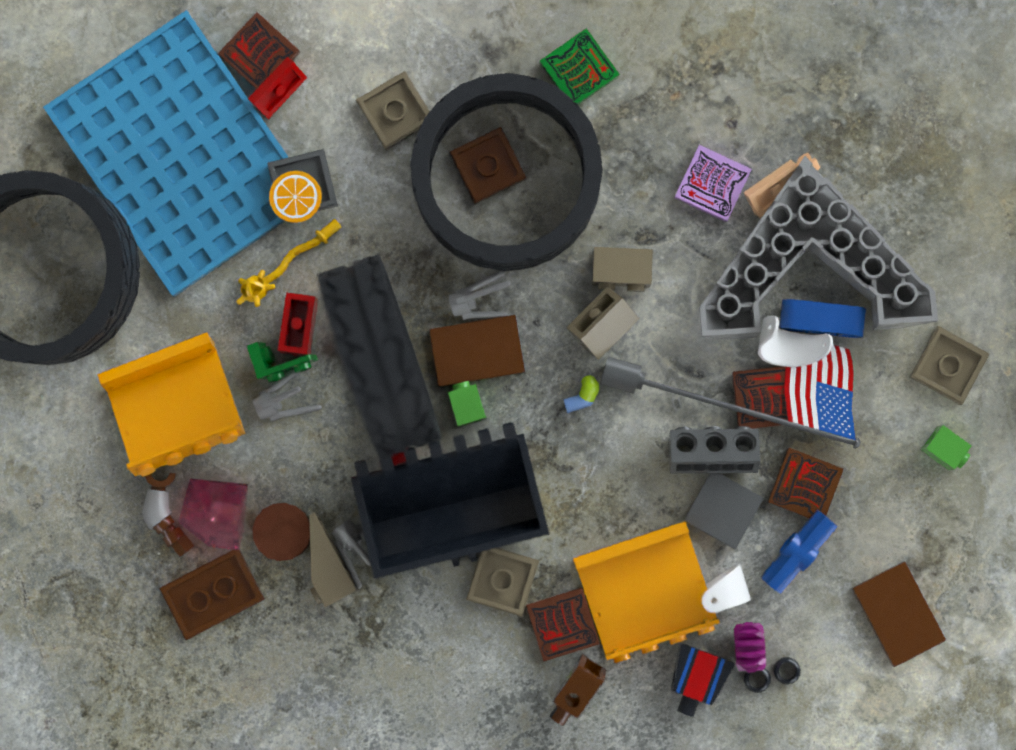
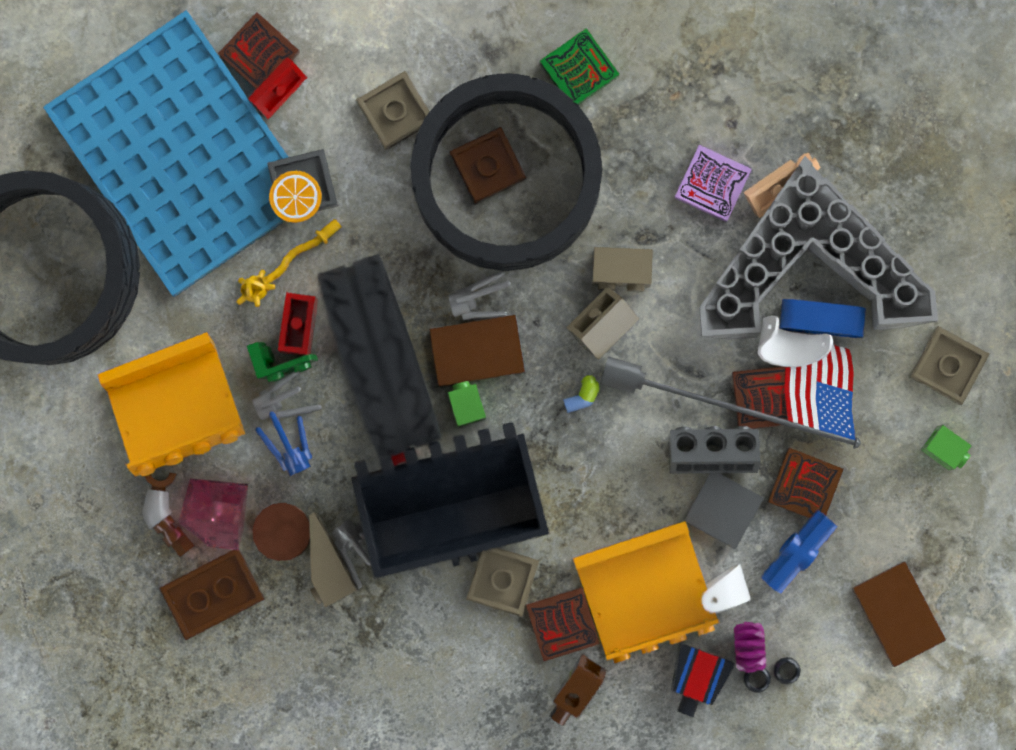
none -> blue plant [255,411,312,476]

